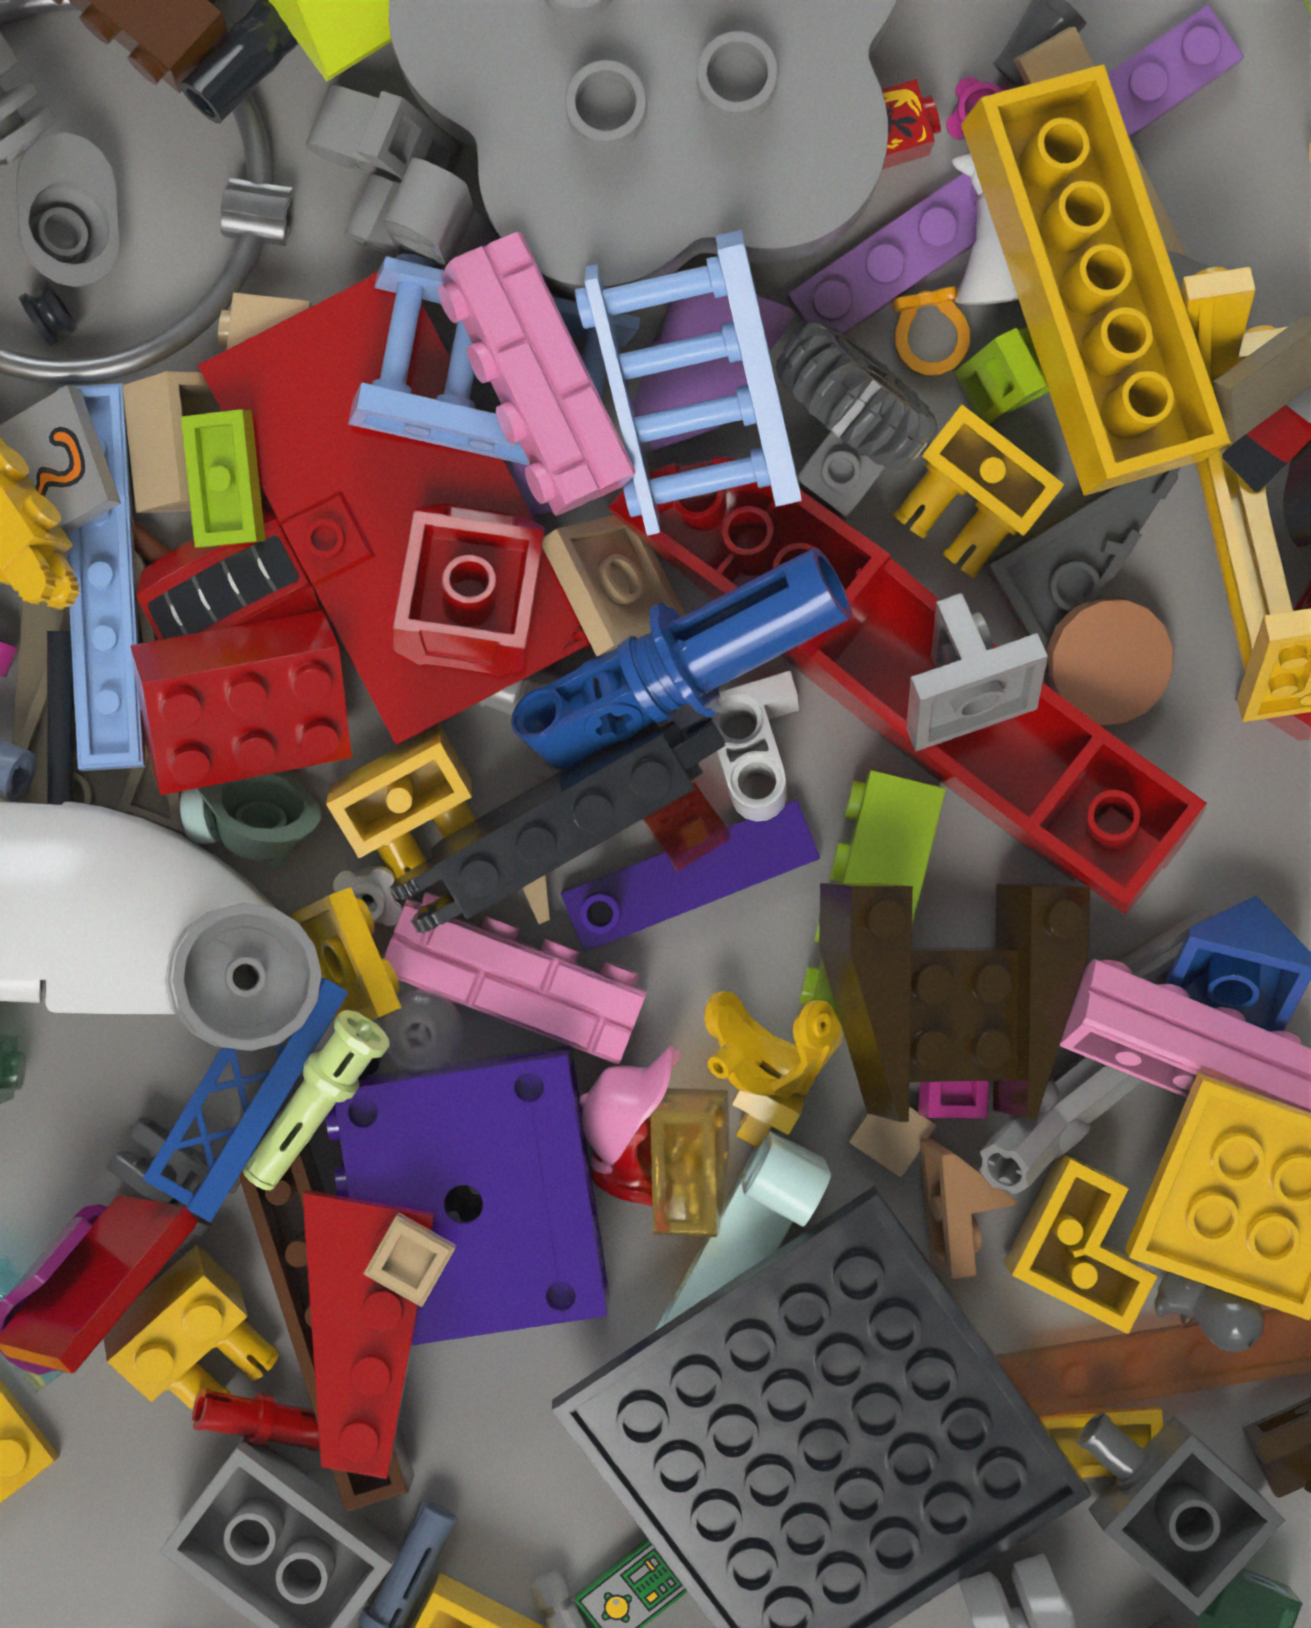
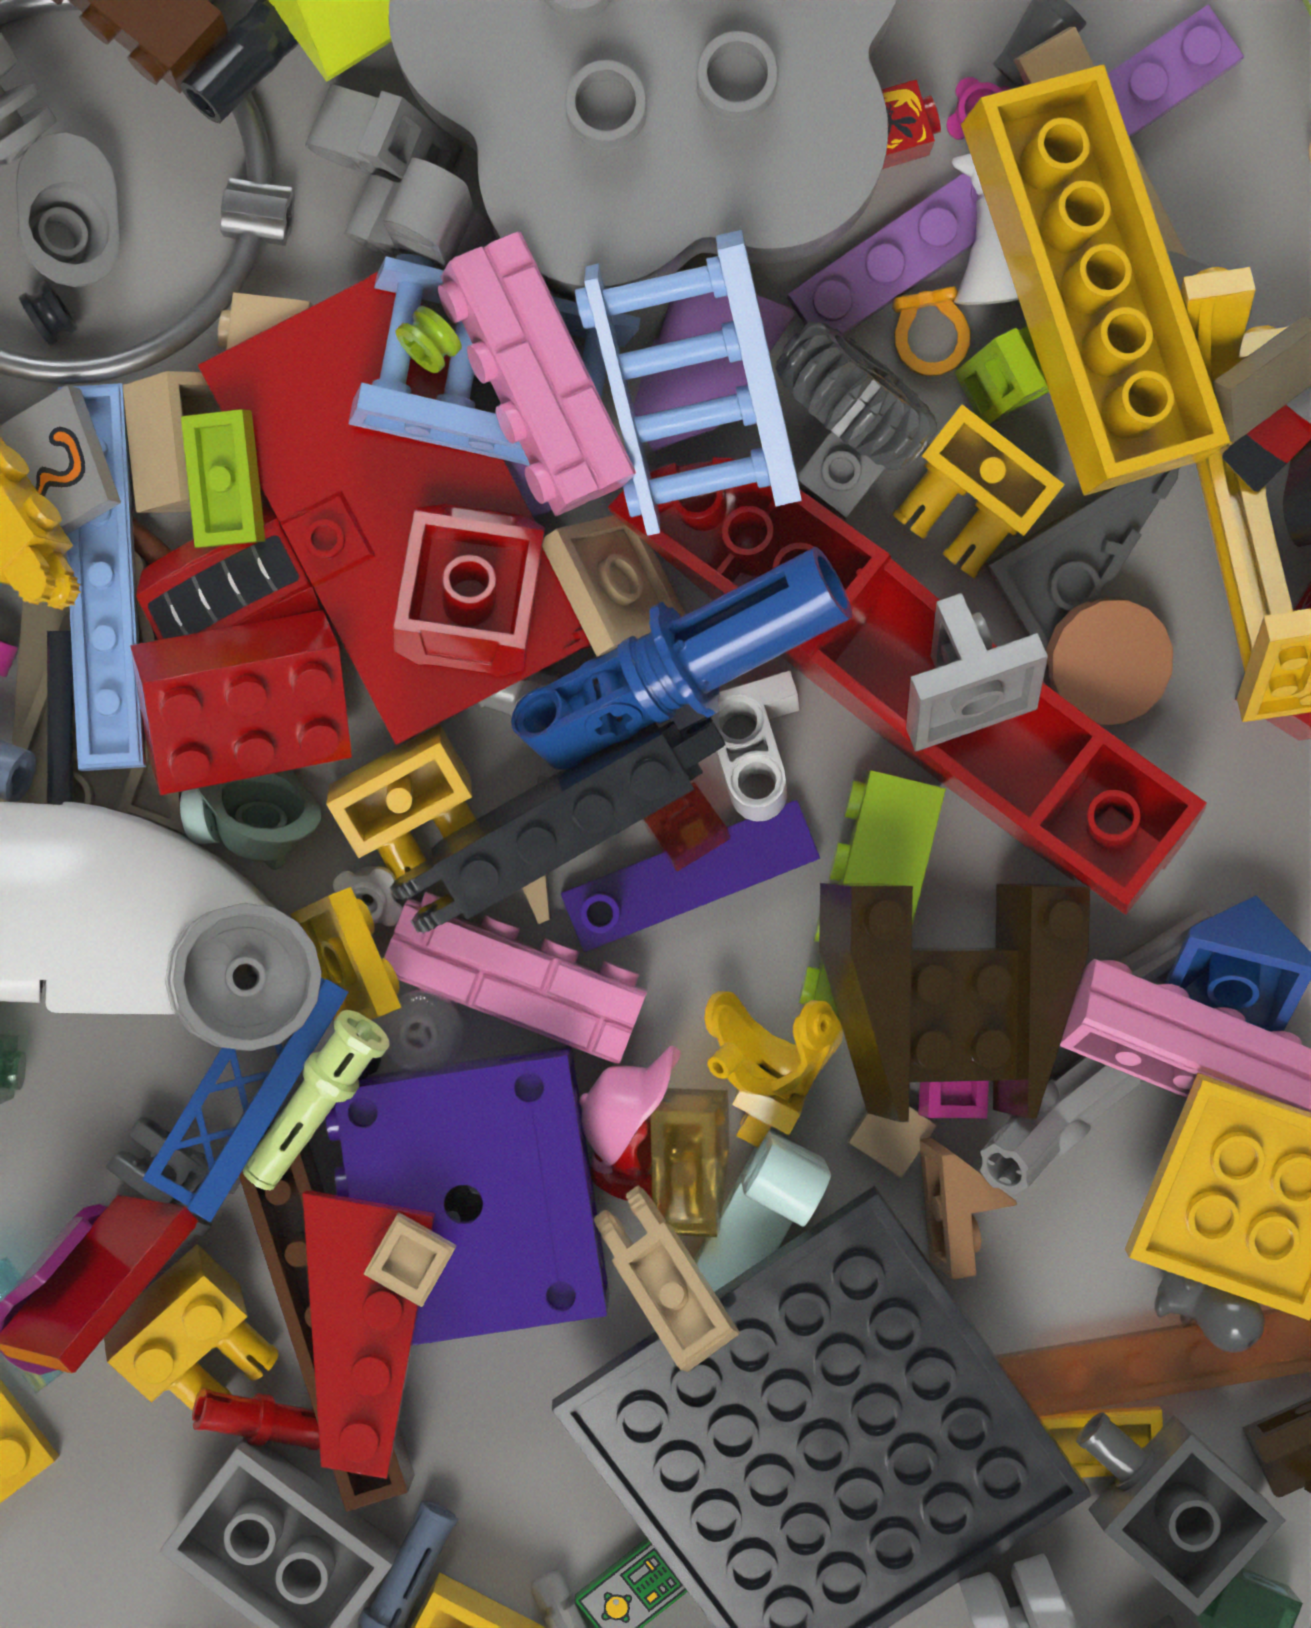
yellow brick [1003,1153,1158,1334] -> none
none -> lime bush [395,306,462,373]
none -> tan hinge [594,1186,740,1372]

